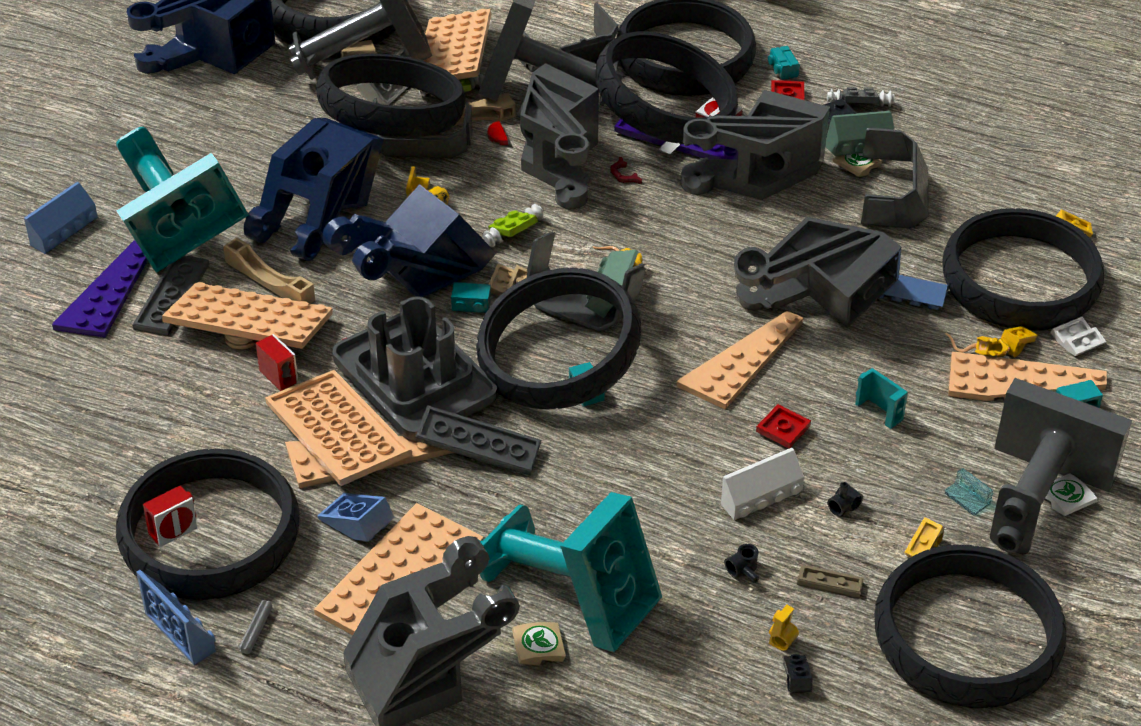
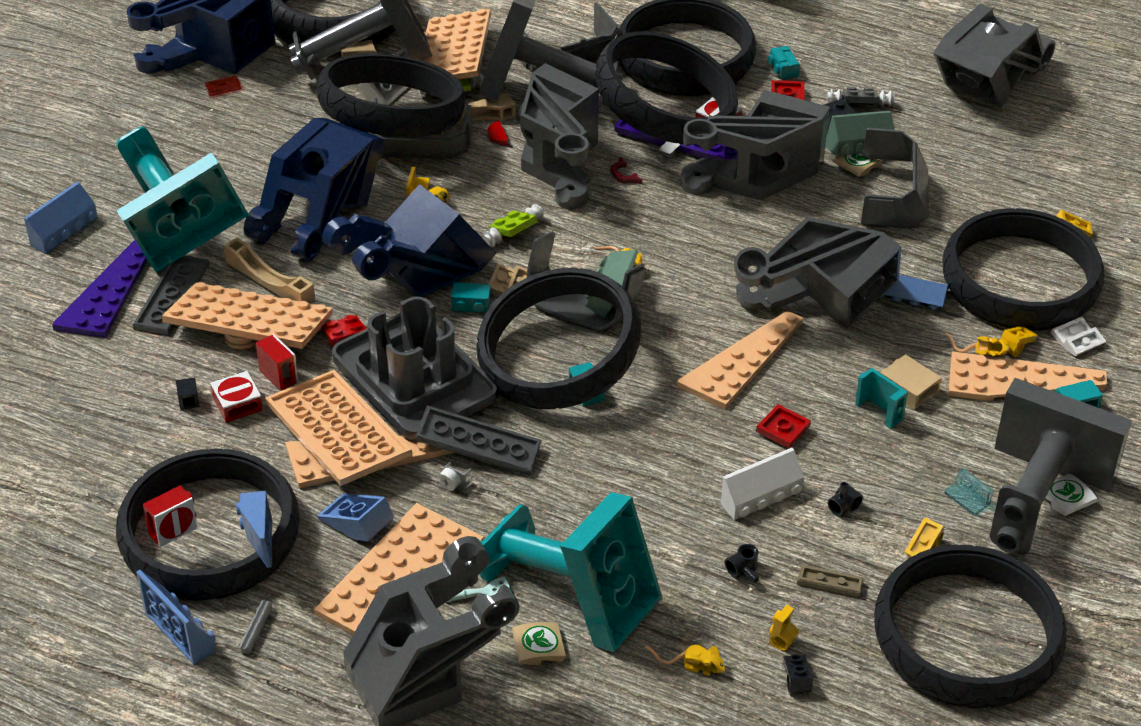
none -> black brick [176,377,200,410]
none -> clear red tile [204,76,241,97]
none -> piece [210,371,263,423]
none -> medium blue slope [236,491,273,568]
none -> red plate [321,315,367,346]
none -> clear cylinder [412,5,434,19]
none -> white piece [439,462,472,491]
none -> light aqua piece [447,577,510,603]
none -> yellow animal [645,645,725,676]
none -> tan brick [880,354,942,410]
none -> dark grey piece [933,4,1056,108]

